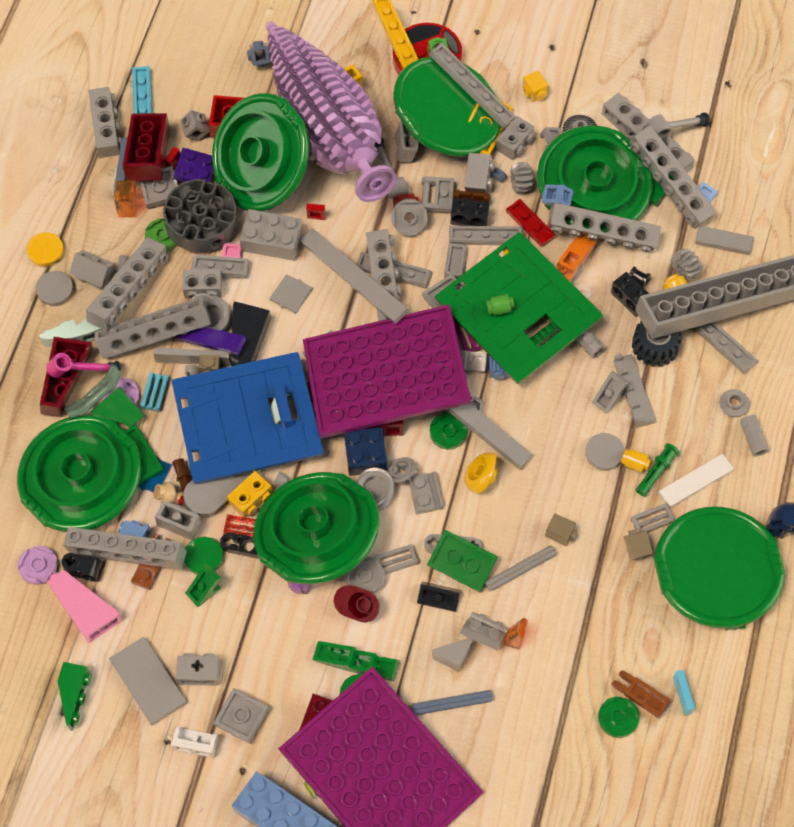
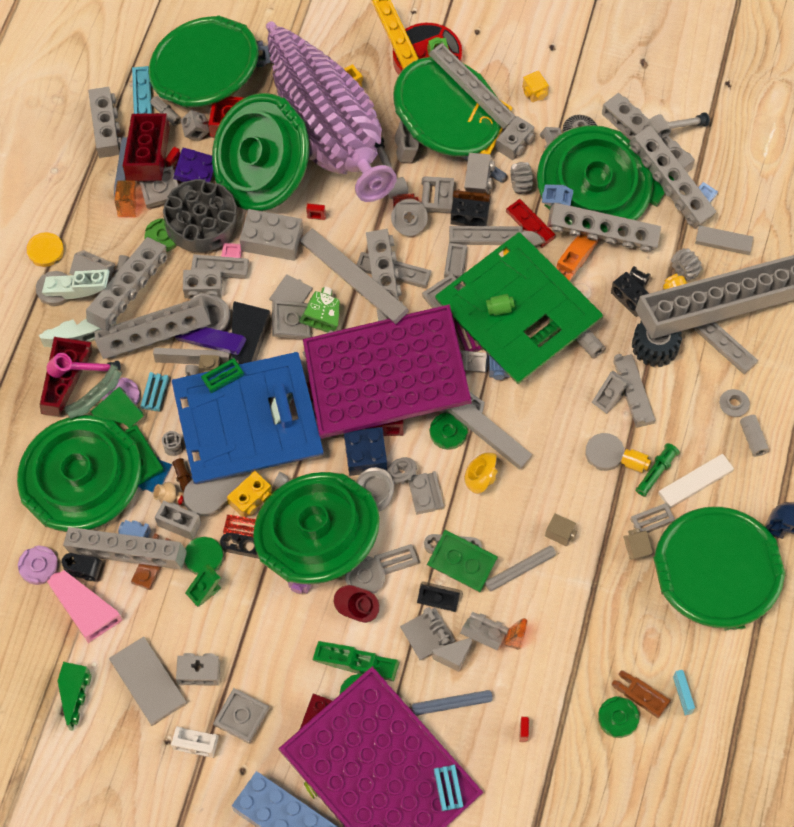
none -> light aqua slope [42,269,110,299]
none -> green piece [148,15,259,108]
none -> light grey axle [150,96,181,126]
none -> light grey wheel [162,431,183,456]
none -> green tile [201,358,244,393]
none -> light grey plate [272,300,310,339]
none -> bright green torso [299,287,340,333]
none -> light grey hinge [400,607,455,660]
none -> medium azure tile [433,765,463,811]
none -> red tile [519,716,529,742]
none -> light grey tile [521,231,545,247]

